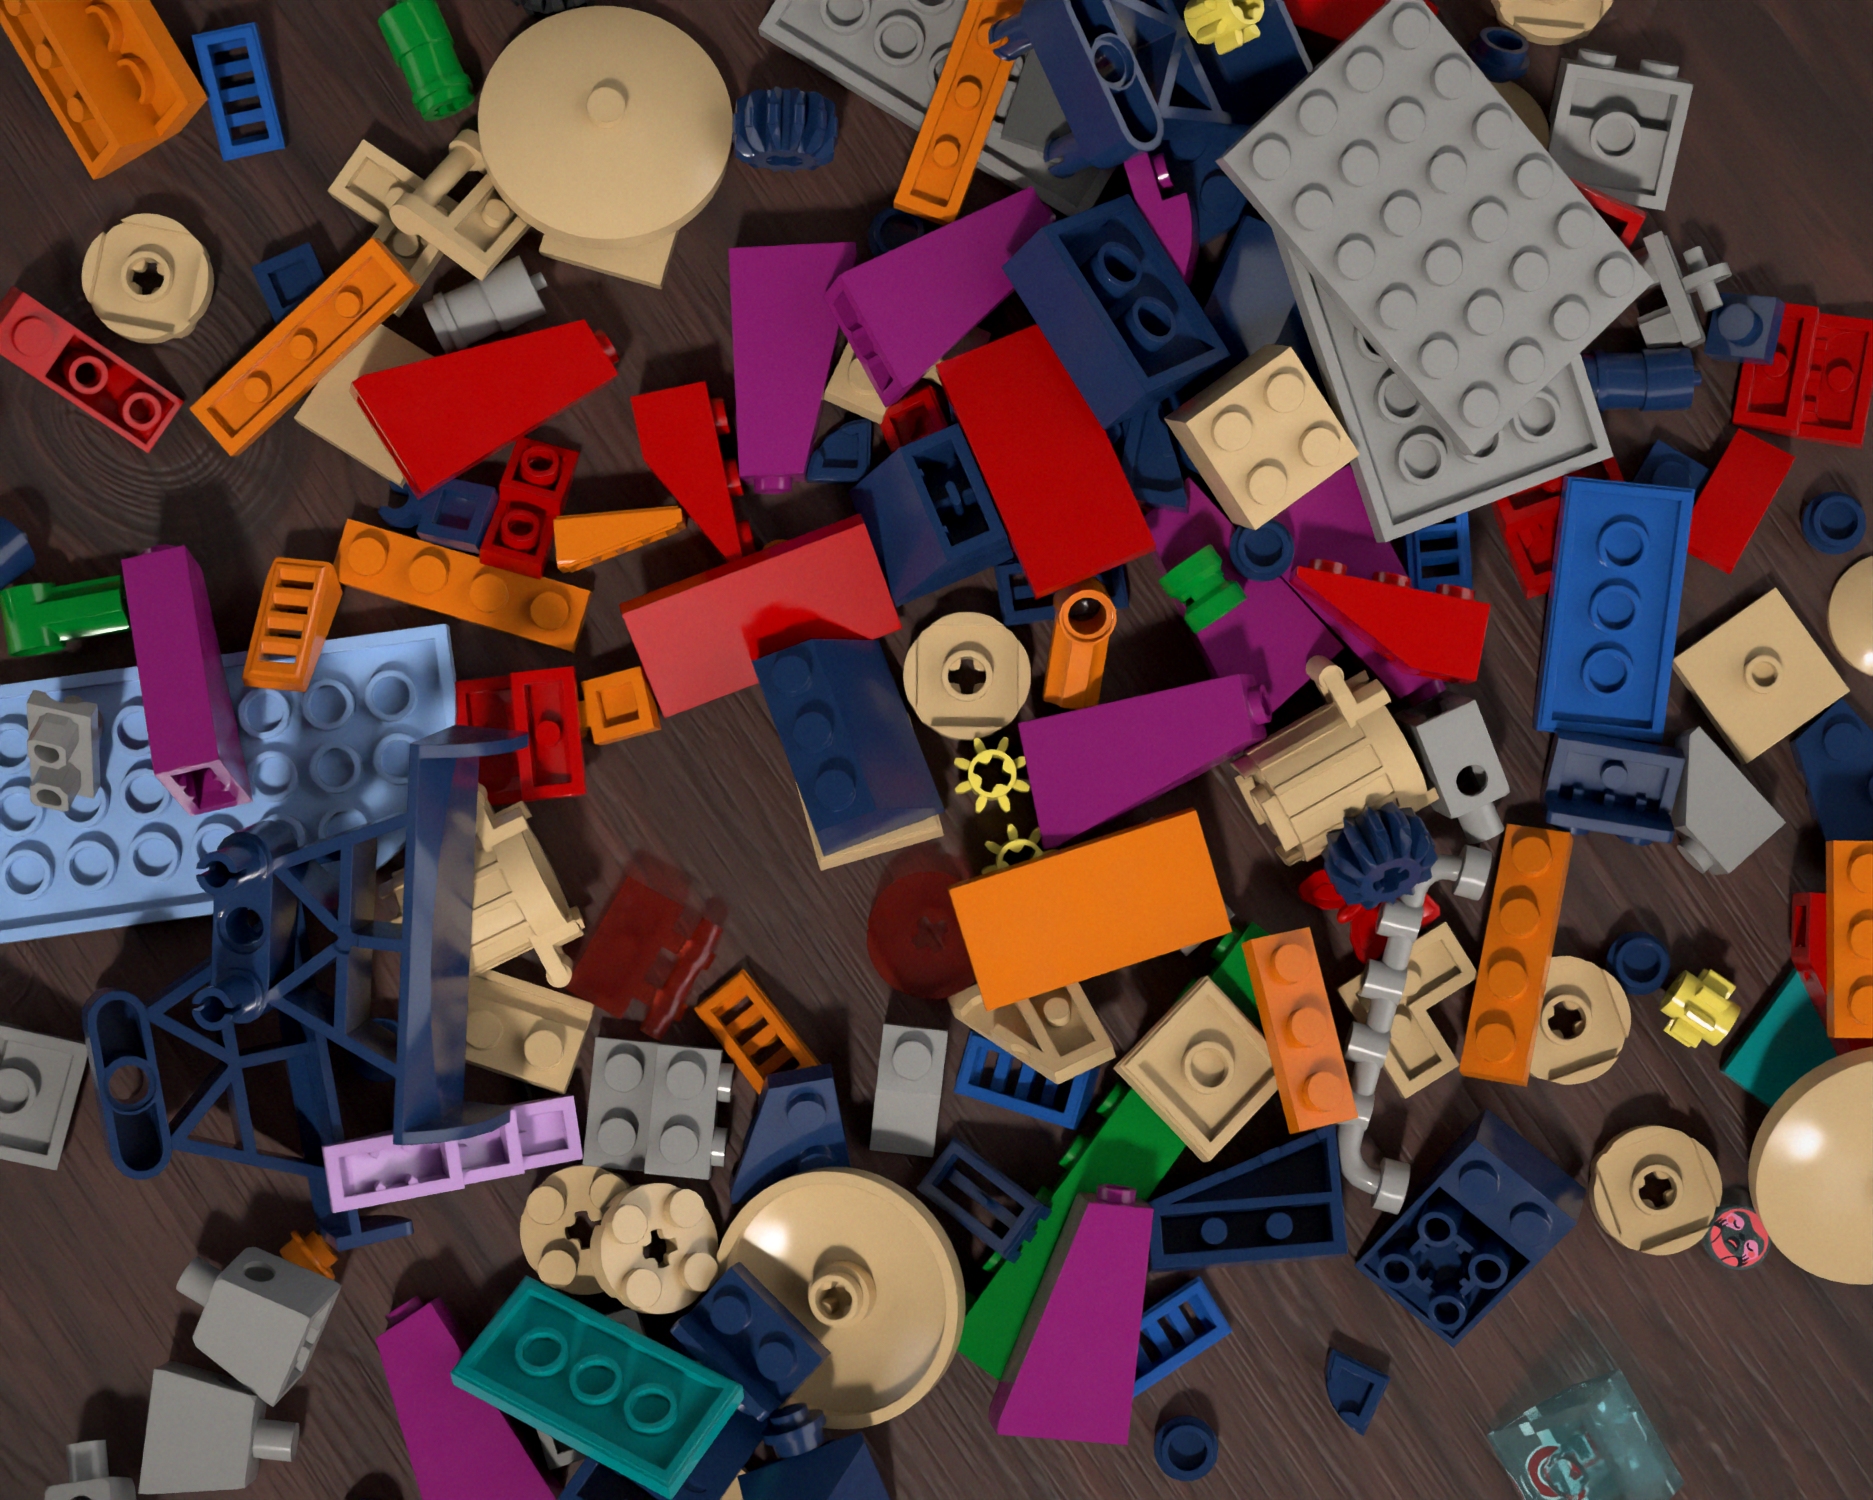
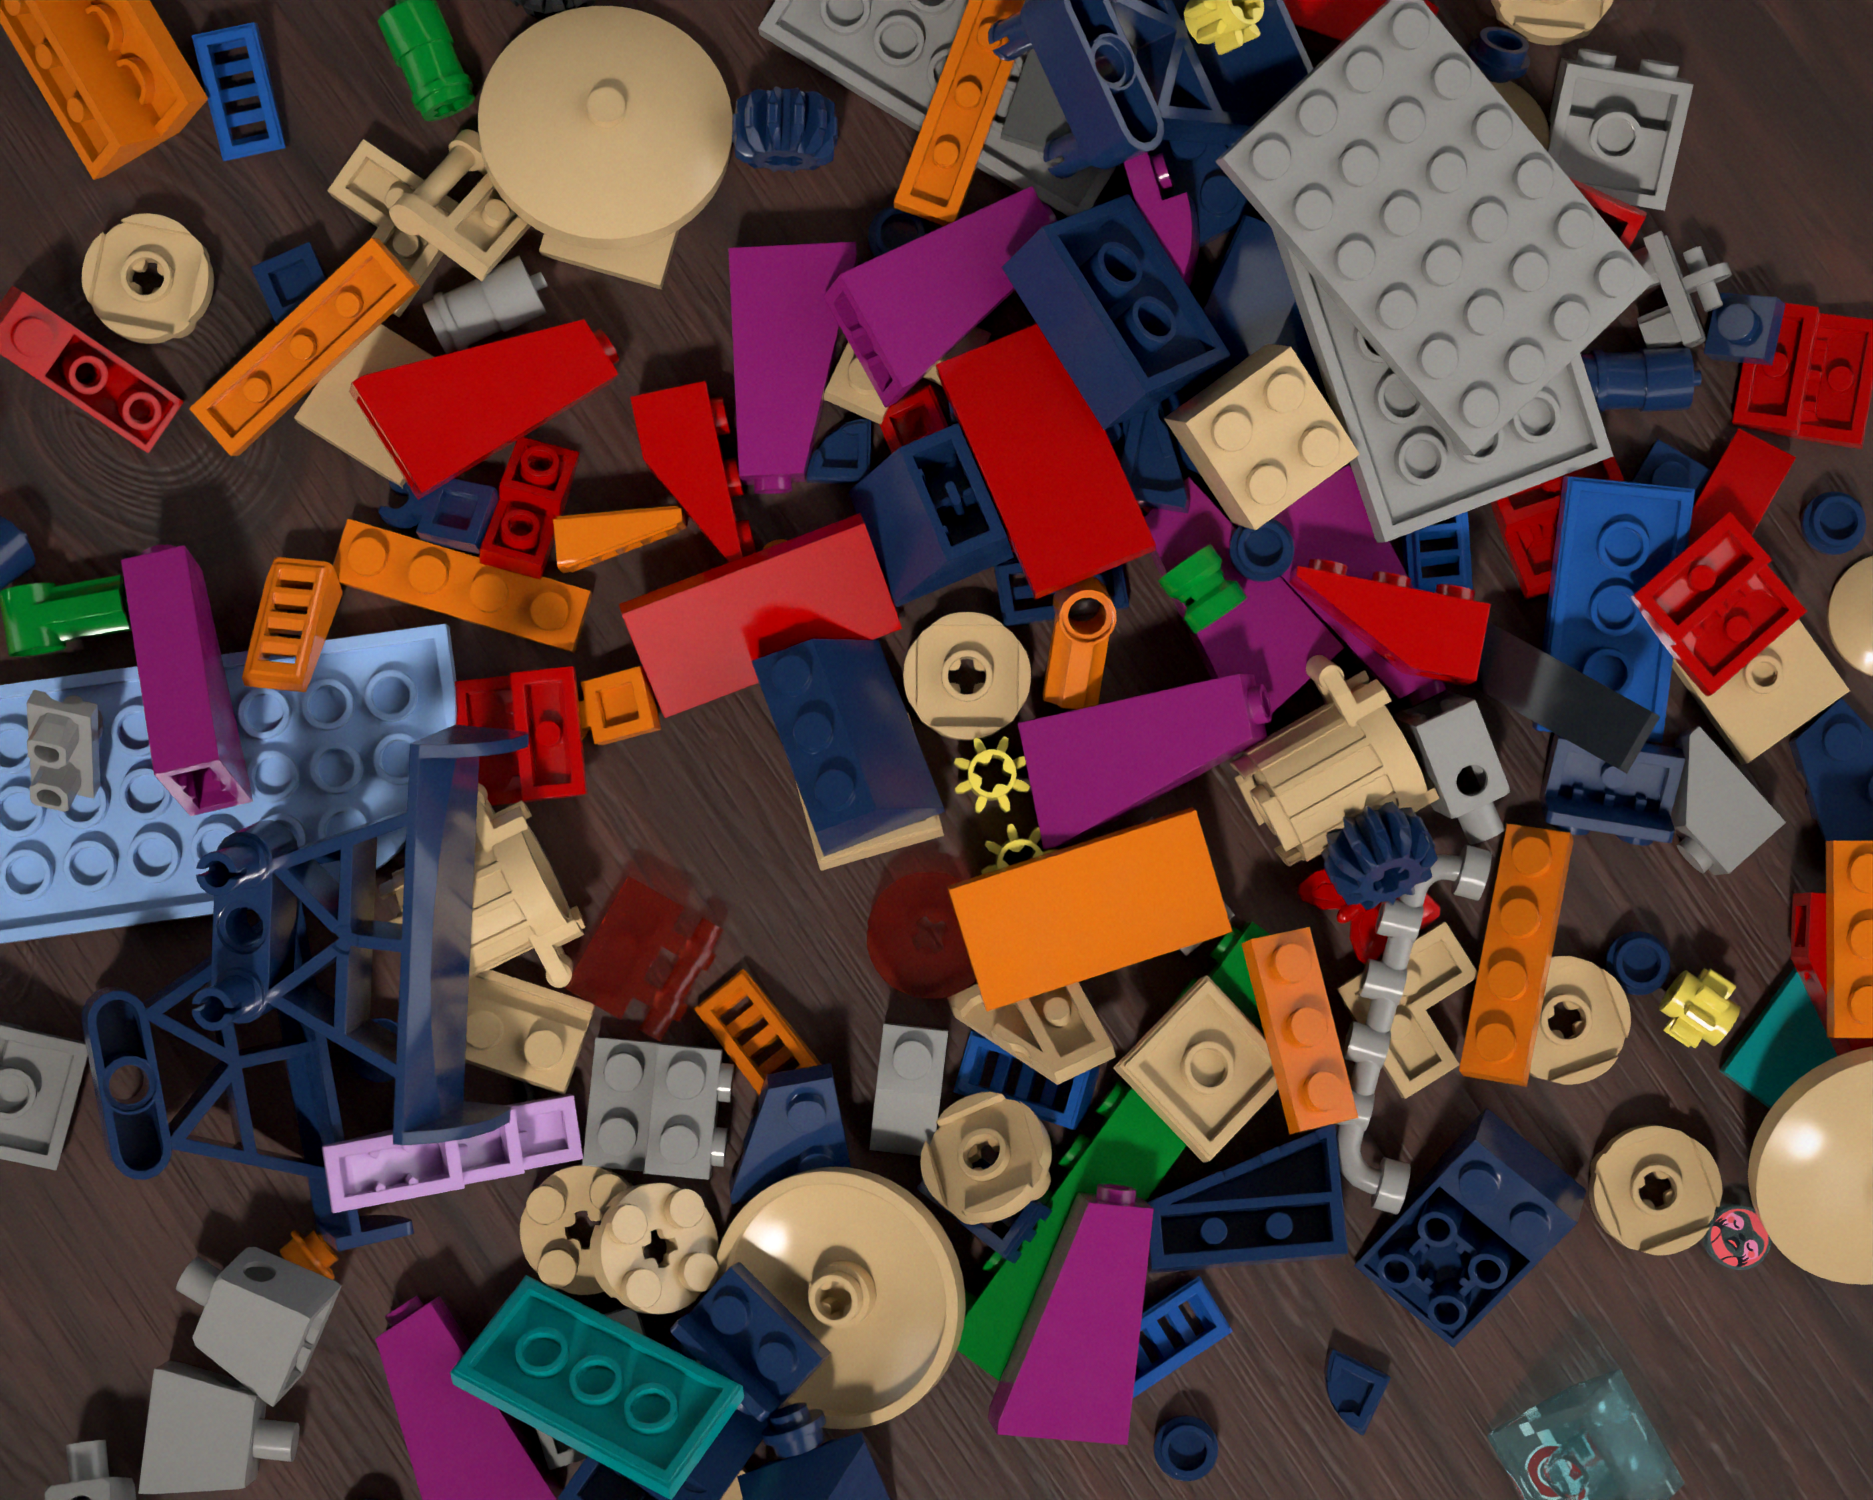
none -> tan plate [920,1092,1052,1225]
none -> black slope [1469,622,1660,774]
none -> red slope [1631,511,1807,696]

